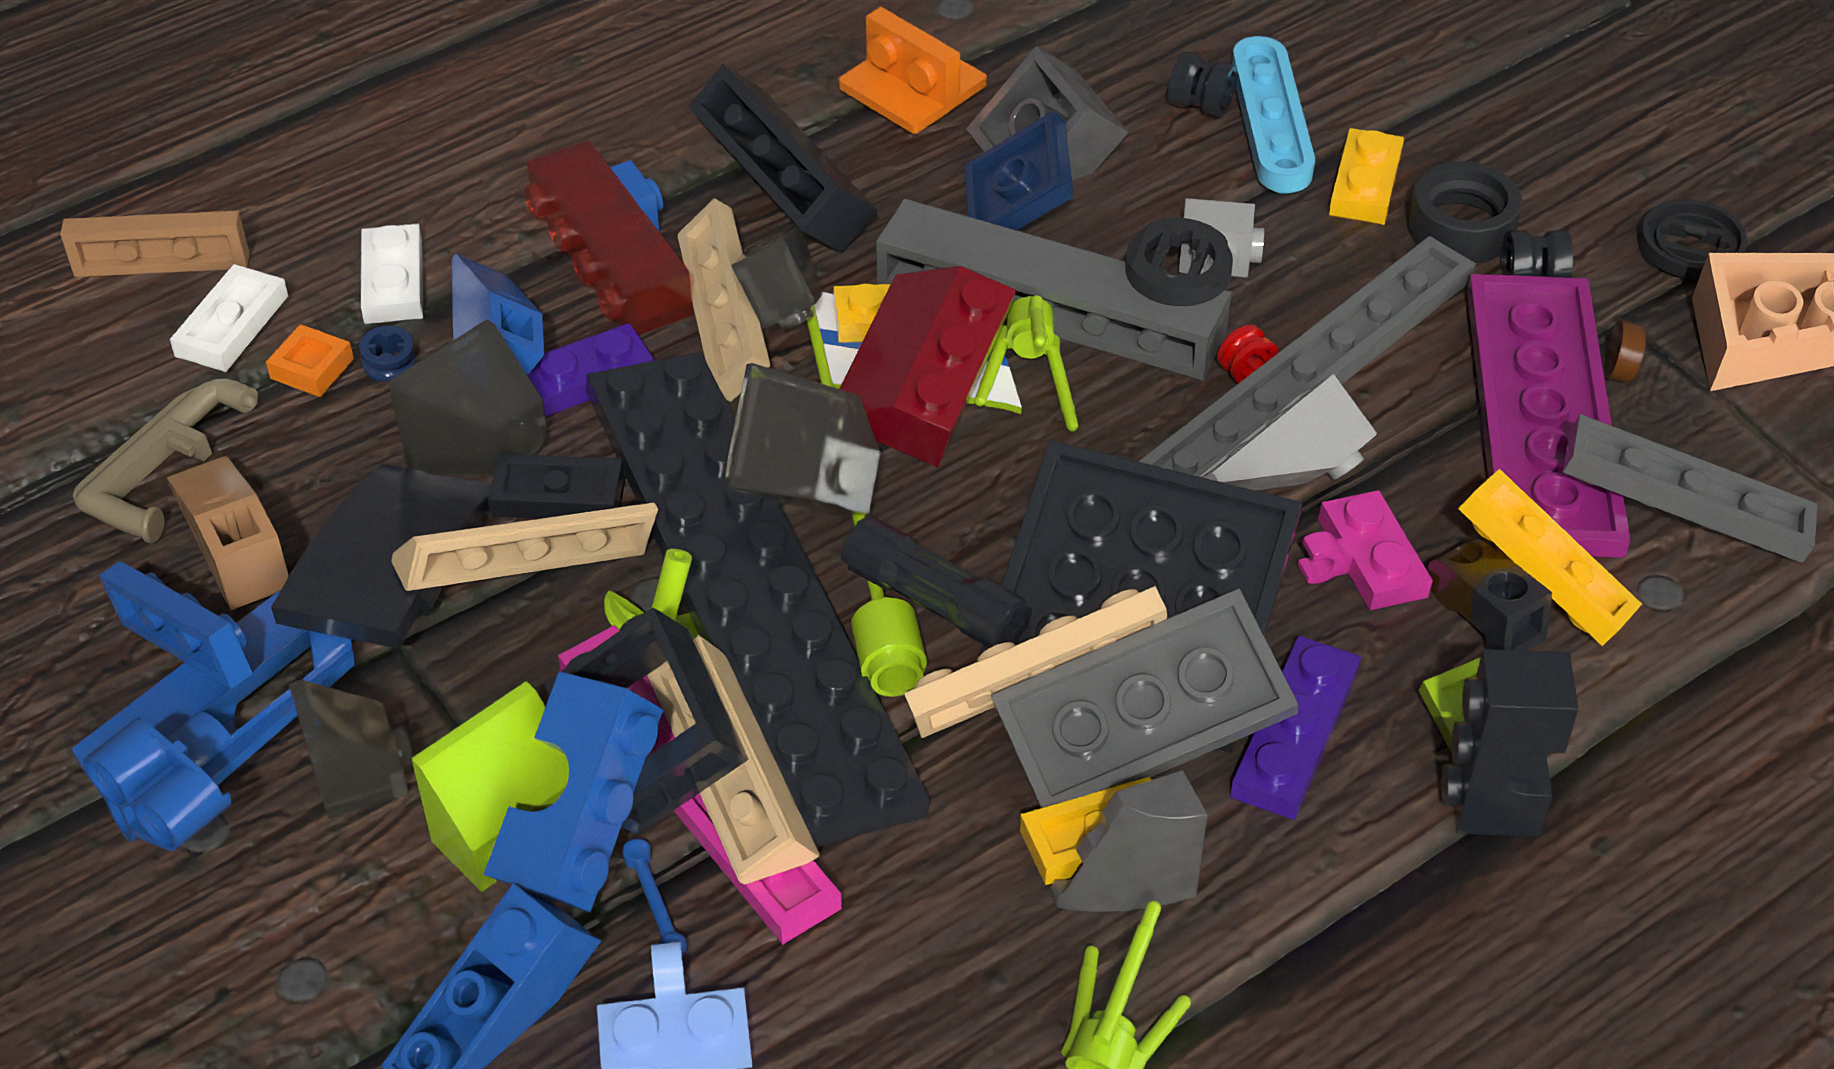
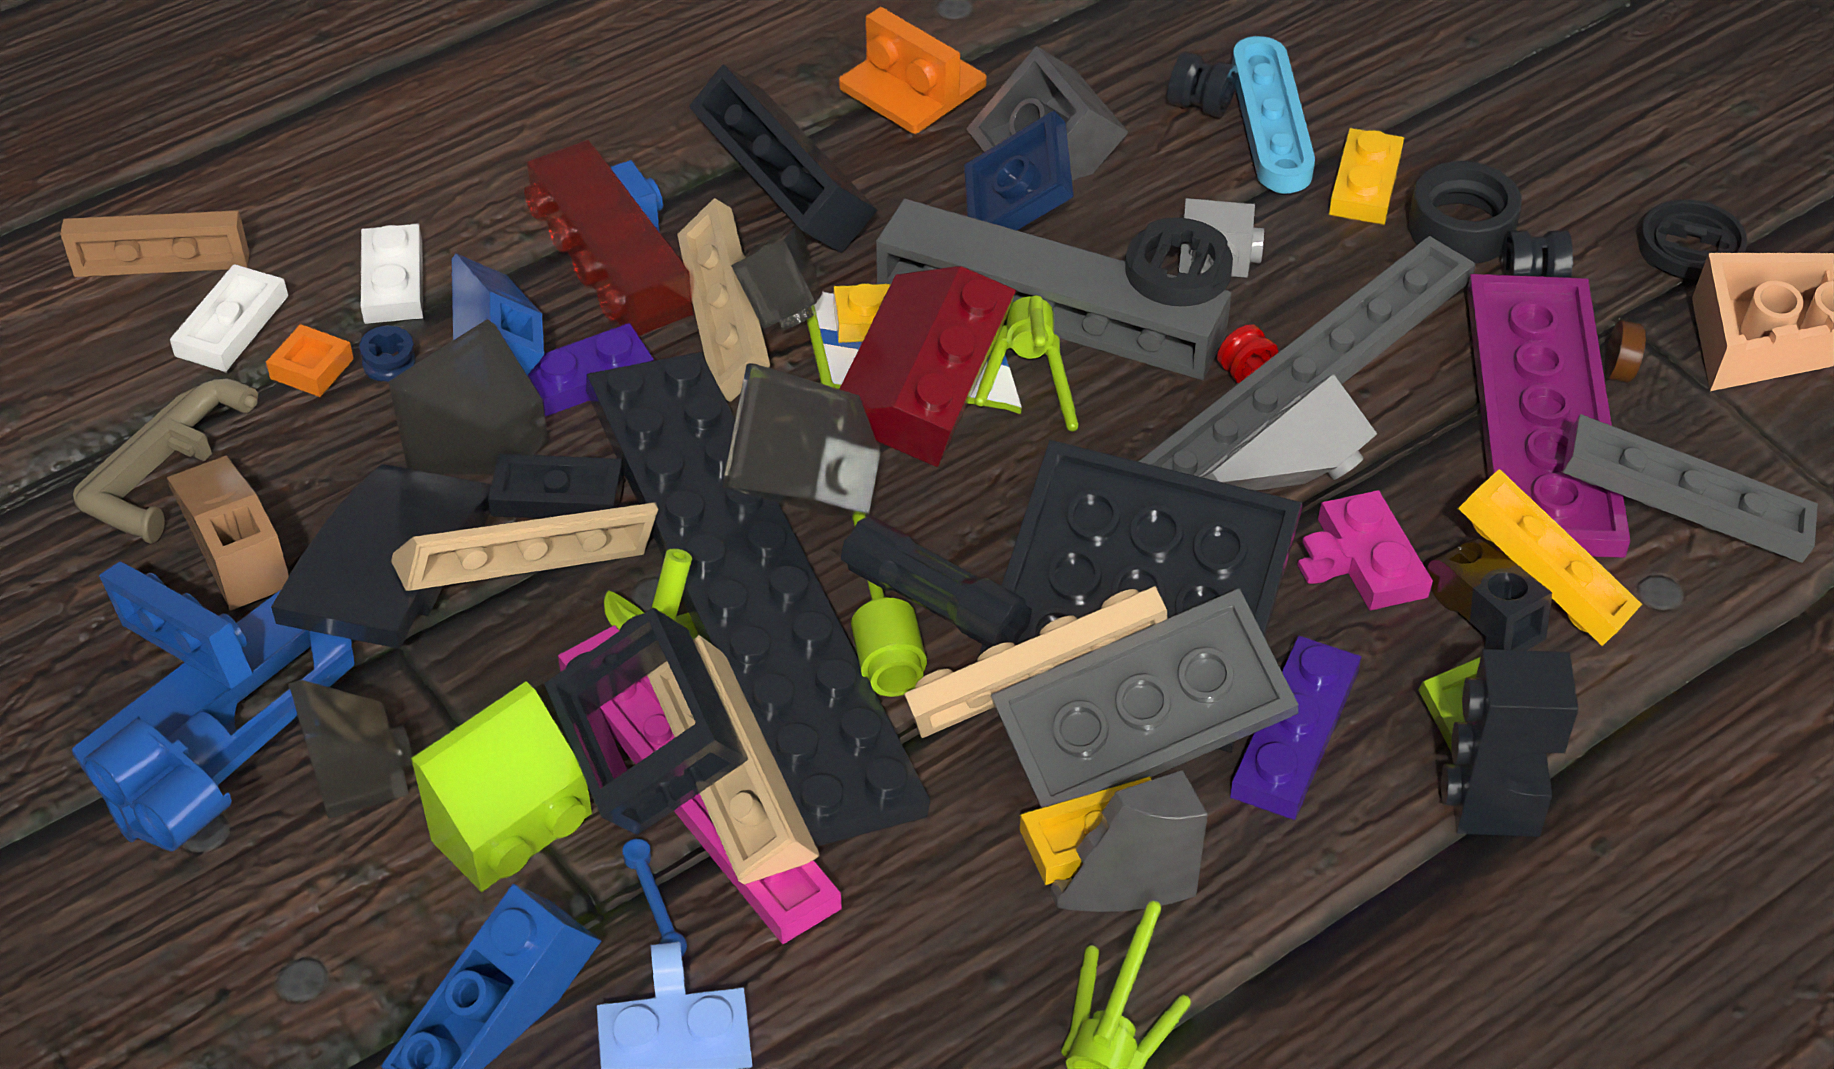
blue arch [483,671,663,912] -> none

